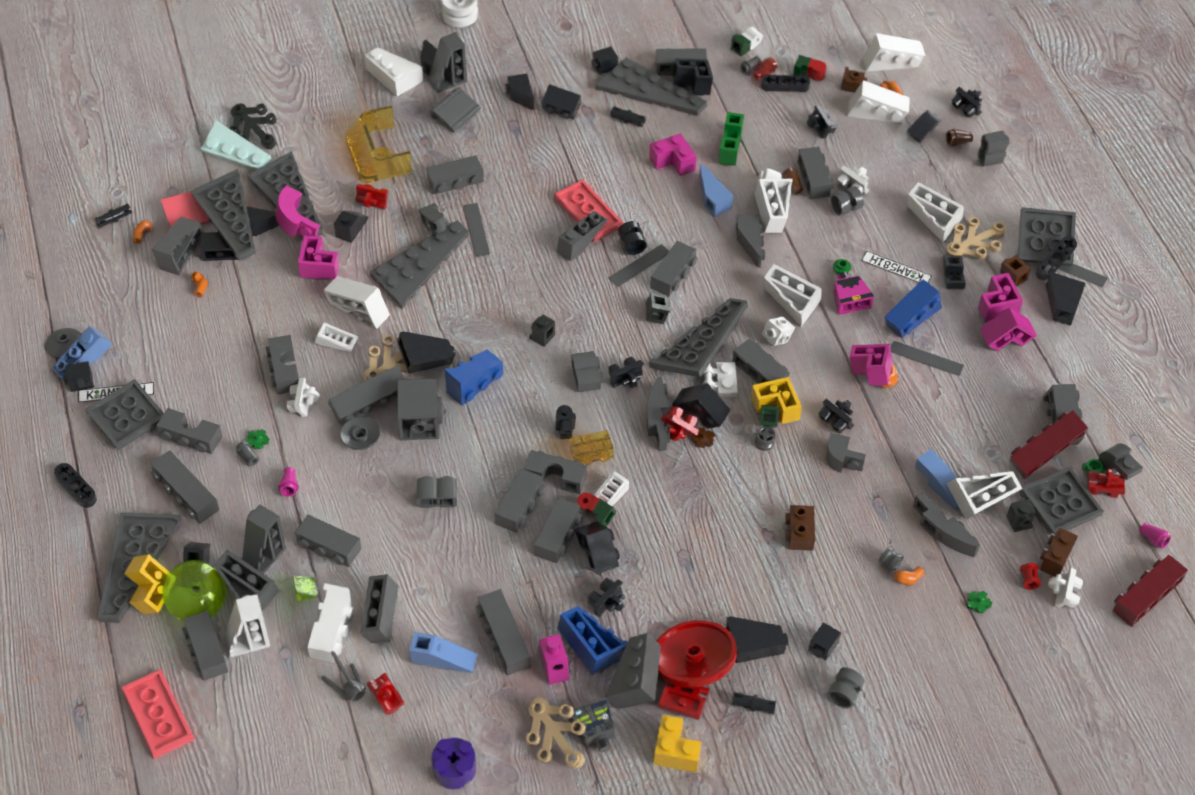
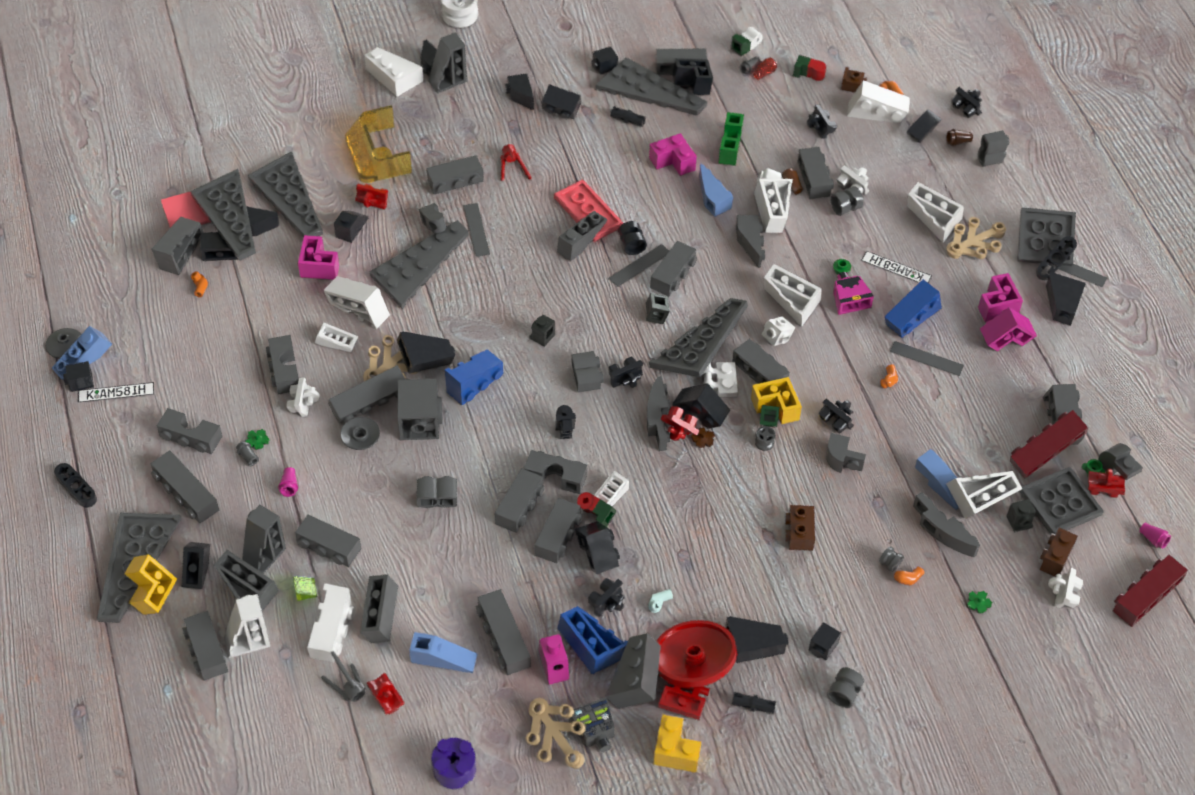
dark grey plate [85,379,164,451] -> none
black pin [94,203,132,229] -> none
coral tile [121,669,195,759] -> none
orange arm [133,220,153,244] -> none
clear neon green dish [162,560,226,621] -> none
light aqua wing [201,120,271,170] -> none
pearl dark grey plant [229,103,277,150] -> none
dark pink arch [275,185,320,238] -> none
dark grey piece [429,87,481,132] -> none
clear yellow brick [570,430,614,465] -> none
black beam [761,75,810,92] -> none
dark pink brick [850,344,893,386] -> none
white wedge [862,34,925,72] -> none
black slope [943,255,966,289] -> none
reddish brown brick [1000,255,1031,287] -> none
red bush [1020,563,1041,590] -> none
none -> red plant [500,144,532,181]
none -> light aqua arm [648,589,673,613]

